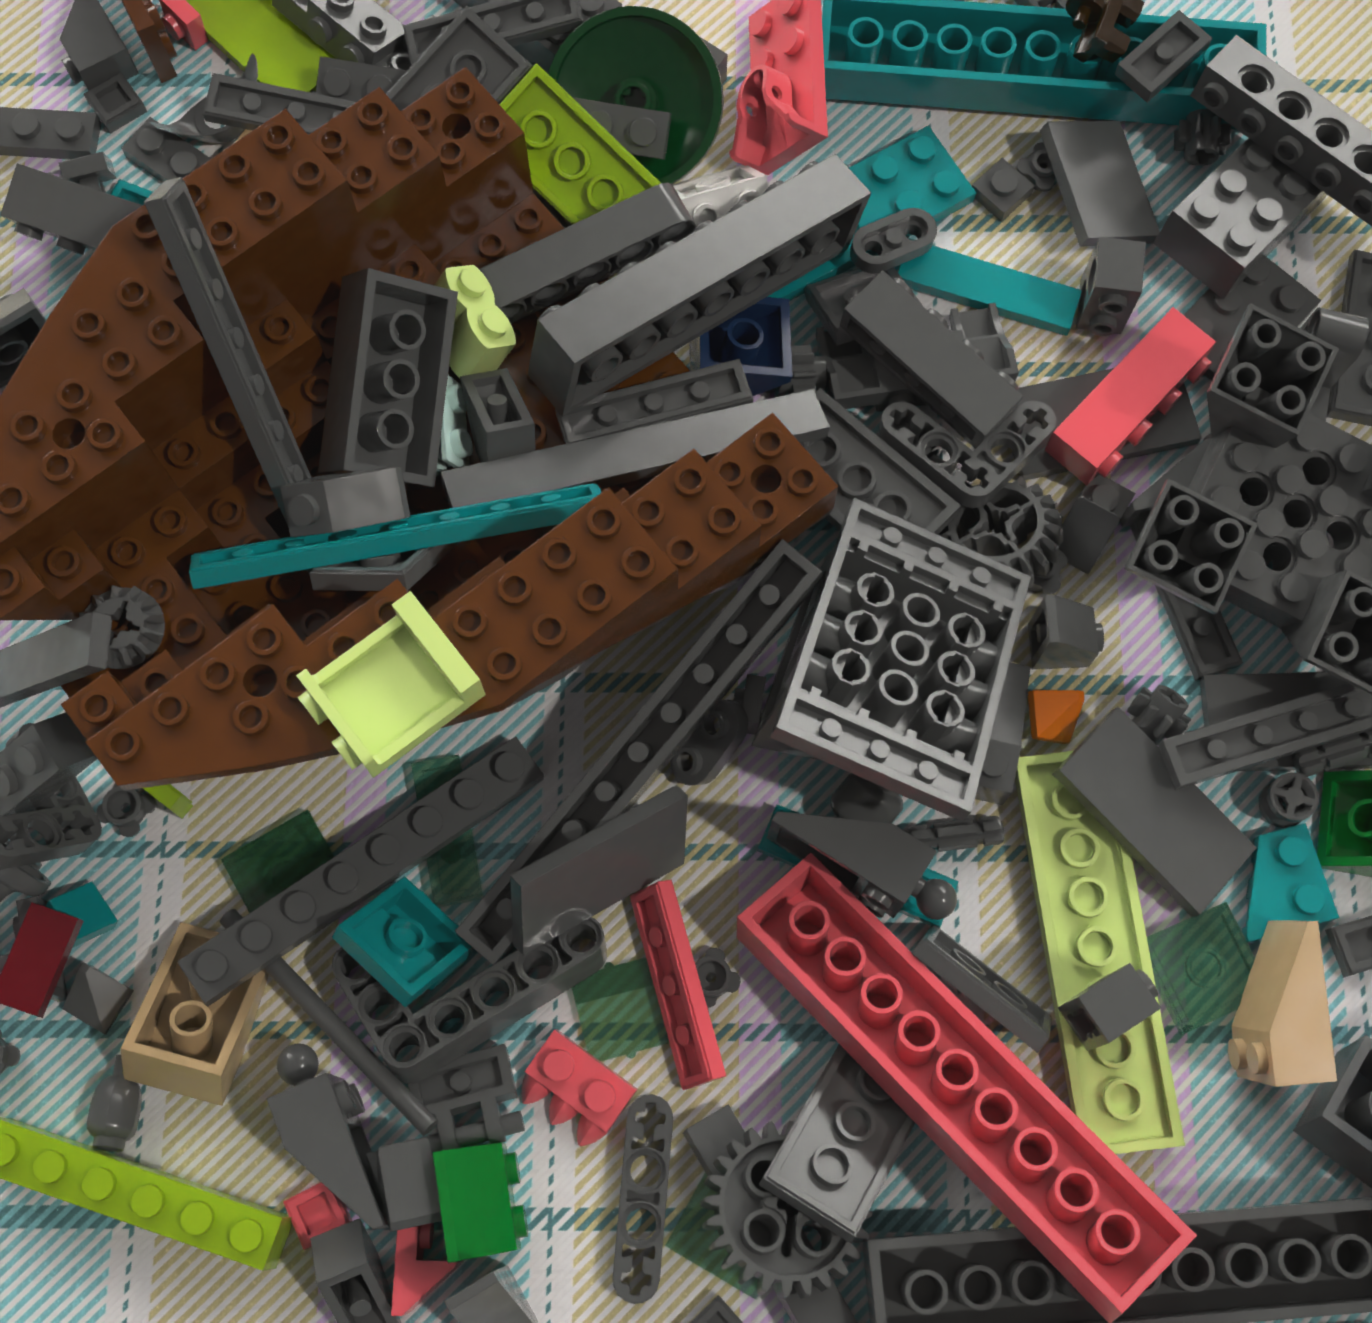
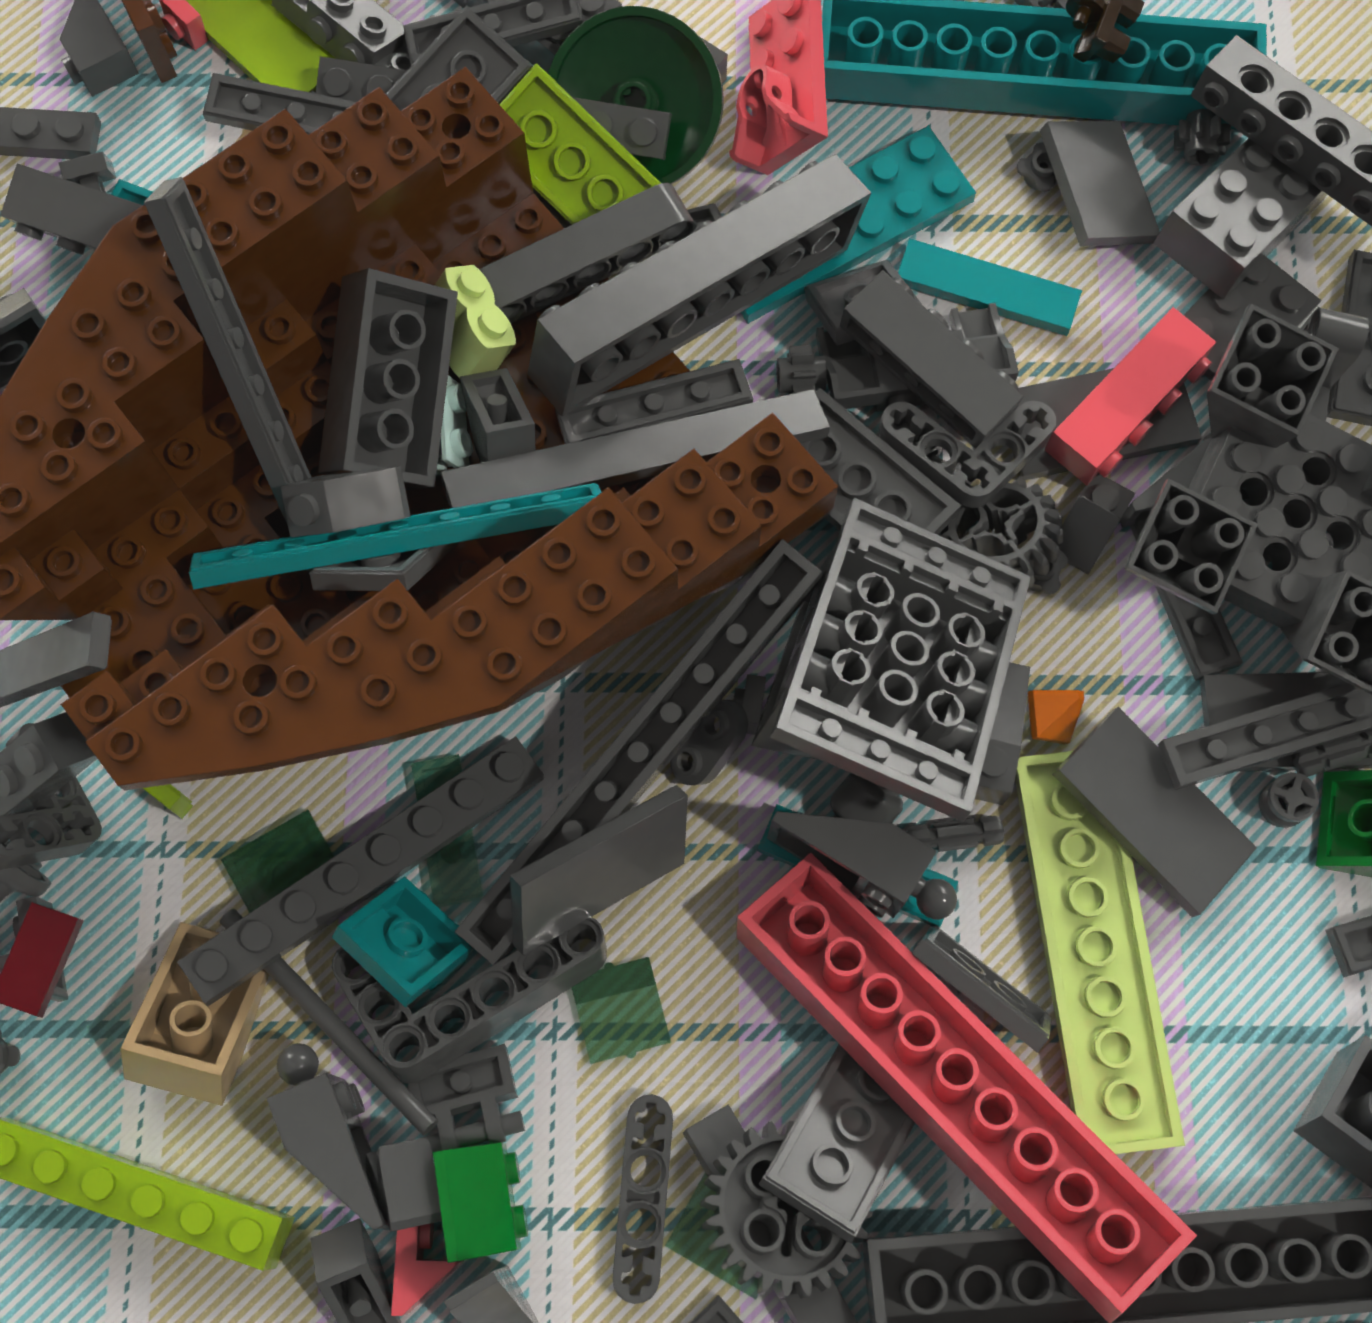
teal tile [45,881,118,947] -> none
dark grey slope [62,962,134,1034] -> none
dark grey gear [79,585,165,669] -> none
dark grey tile [84,72,148,134] -> none
dark grey plant [87,1055,142,1152] -> none
dark grey plate [96,783,156,837] -> none
dark grey plate [121,117,211,182] -> none
dark grey piece [149,53,258,143] -> none
coral tile [283,1182,352,1250] -> none
yellowish green panel [296,591,486,778] -> none
coral plate [521,1029,638,1146] -> none
coral tile [630,880,726,1090] -> none
white plate [672,165,769,227] -> none
dark blue slope [689,297,793,396] -> none
dark grey plate [695,948,741,1008] -> none
dark grey plate [850,208,937,273] -> none
dark grey plate [972,157,1035,222] -> none
dark grey slope [1028,595,1104,670] -> none
dark grey brick [1058,963,1161,1051] -> none
dark grey brick [1076,236,1146,336] -> none
dark grey plate [1114,10,1212,103] -> none
dark grey gear [1127,685,1191,745] -> none
clear green tile [1147,902,1255,1035] -> none
tan slope [1228,920,1337,1087] -> none
teal wing [1241,823,1339,944] -> none

